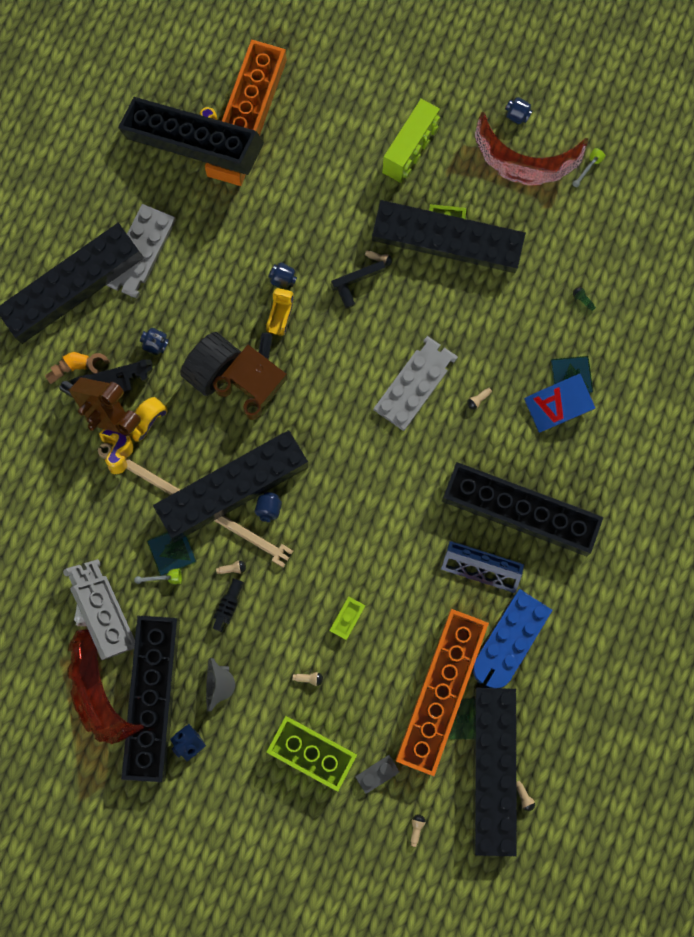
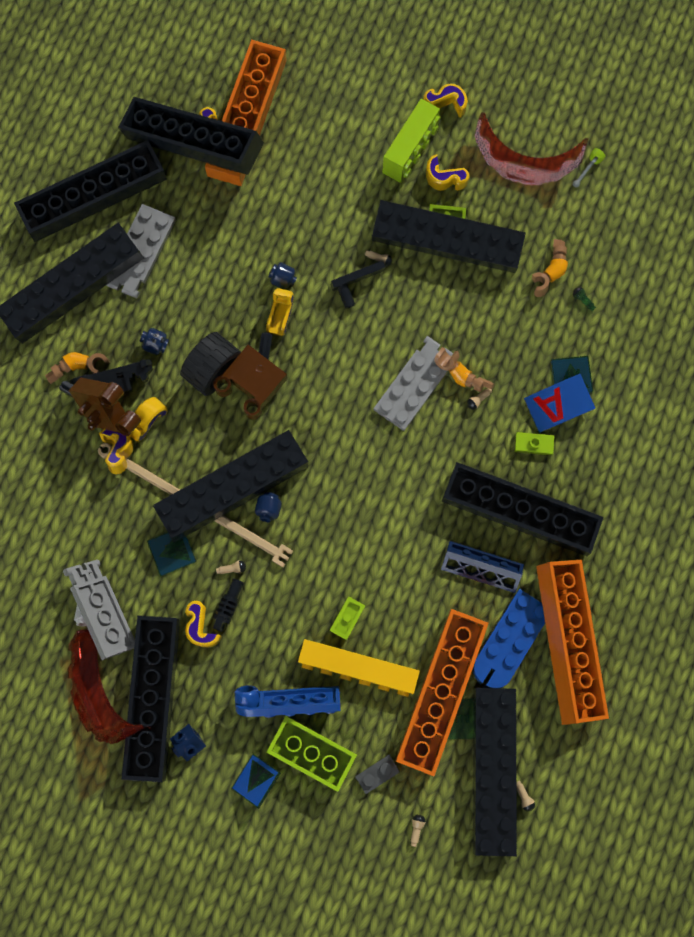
hinge [134,568,182,584] -> none
dark grey hat [206,658,235,711] -> none
tan piece [293,672,323,686] -> none
dark blue head [505,97,533,125] -> none
none -> black brick [14,140,167,242]
none -> yellow animal [185,601,222,648]
none -> piece [231,754,281,809]
none -> blue plate [234,685,341,718]
none -> yellow brick [298,639,420,697]
none -> yellow animal [423,84,468,118]
none -> yellow animal [426,154,469,191]
none -> medium nougat piece [434,347,494,392]
none -> lime plate [514,432,554,455]
none -> medium nougat piece [532,239,568,297]
none -> orange brick [536,560,609,725]

